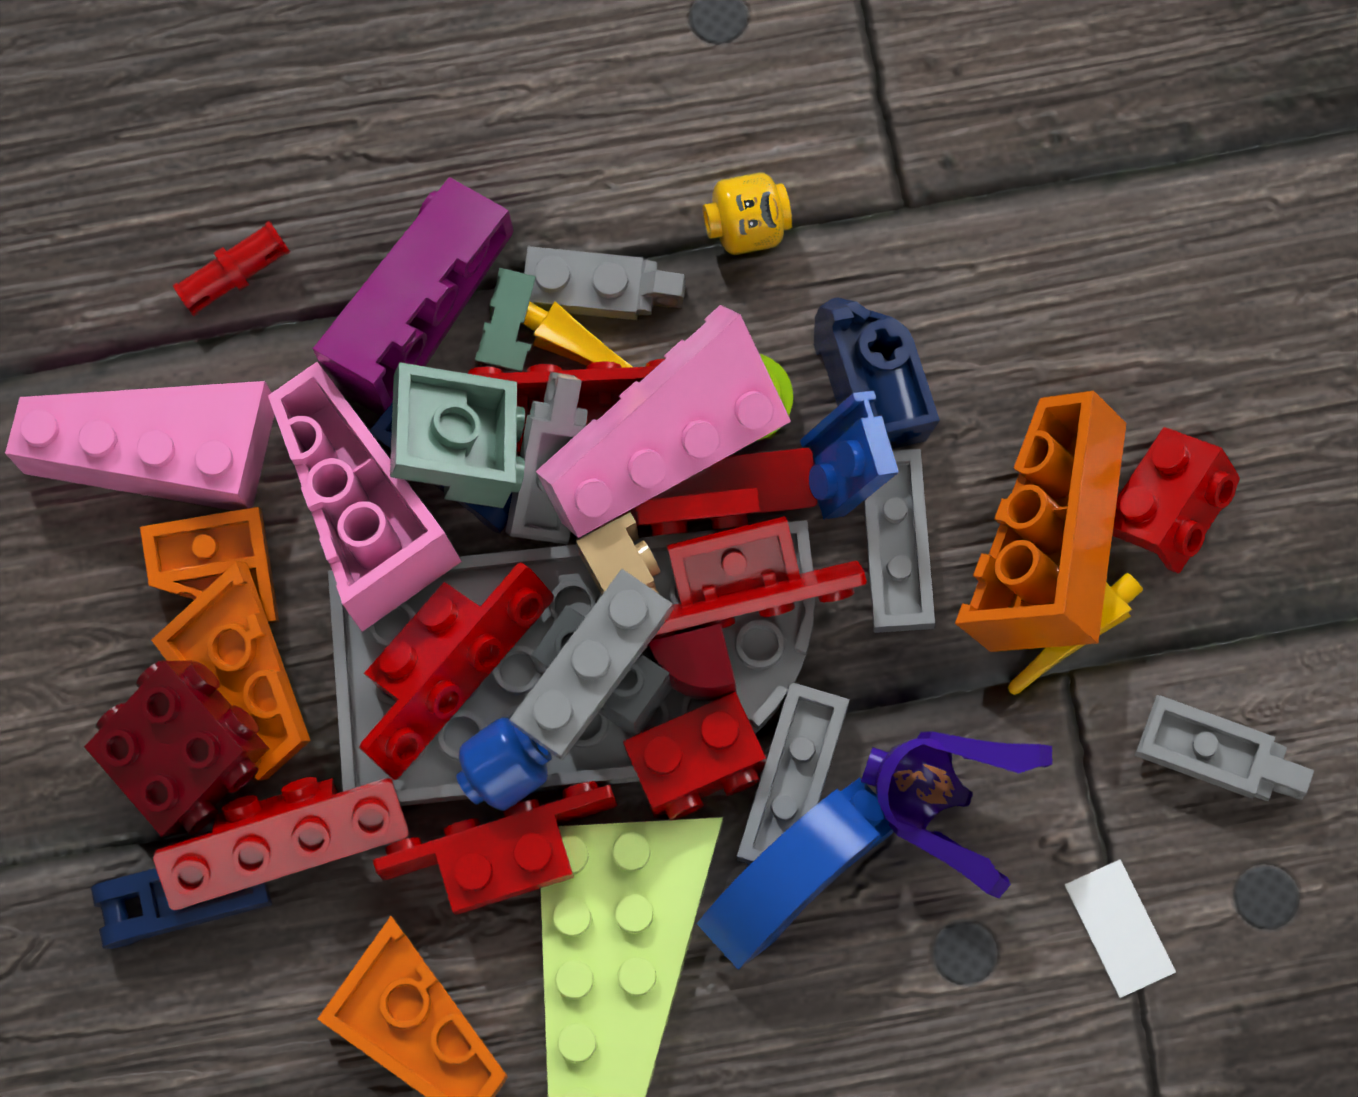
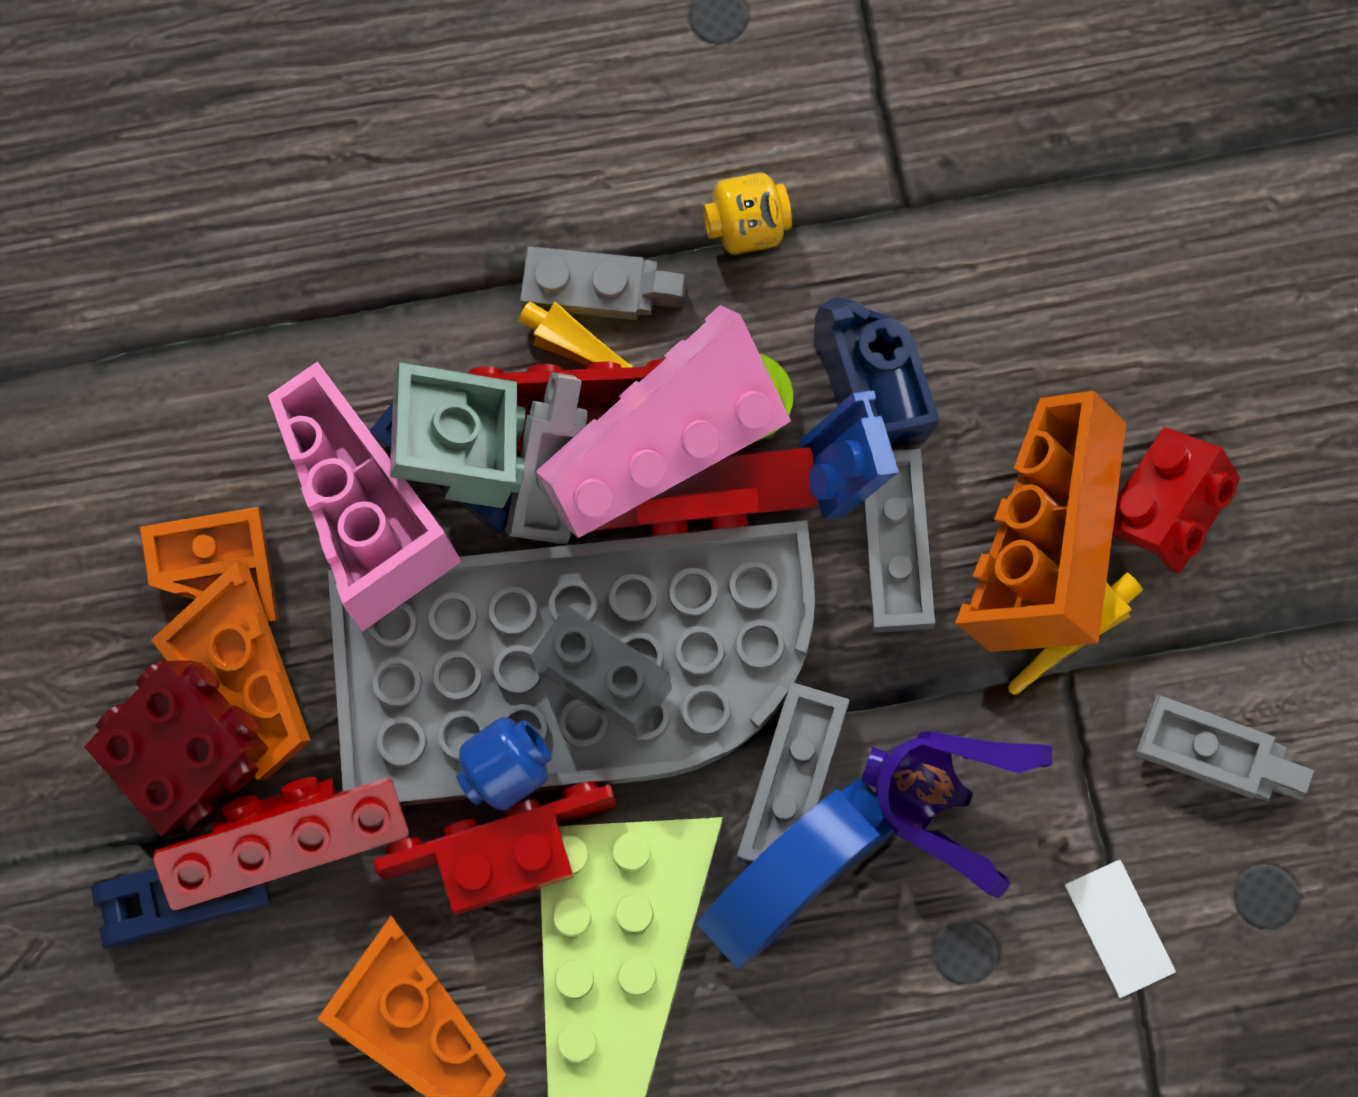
bright pink wedge [5,381,275,511] -> none
red pin [172,221,290,316] -> none
magenta wedge [312,177,514,416] -> none
red bracket [359,563,554,780] -> none
sand green piece [475,268,536,372] -> none
light grey plate [509,569,674,761] -> none
tan brick [576,512,661,595] -> none
red bracket [622,692,766,820] -> none
red bracket [647,516,867,646] -> none
dark red brick [649,624,737,701] -> none

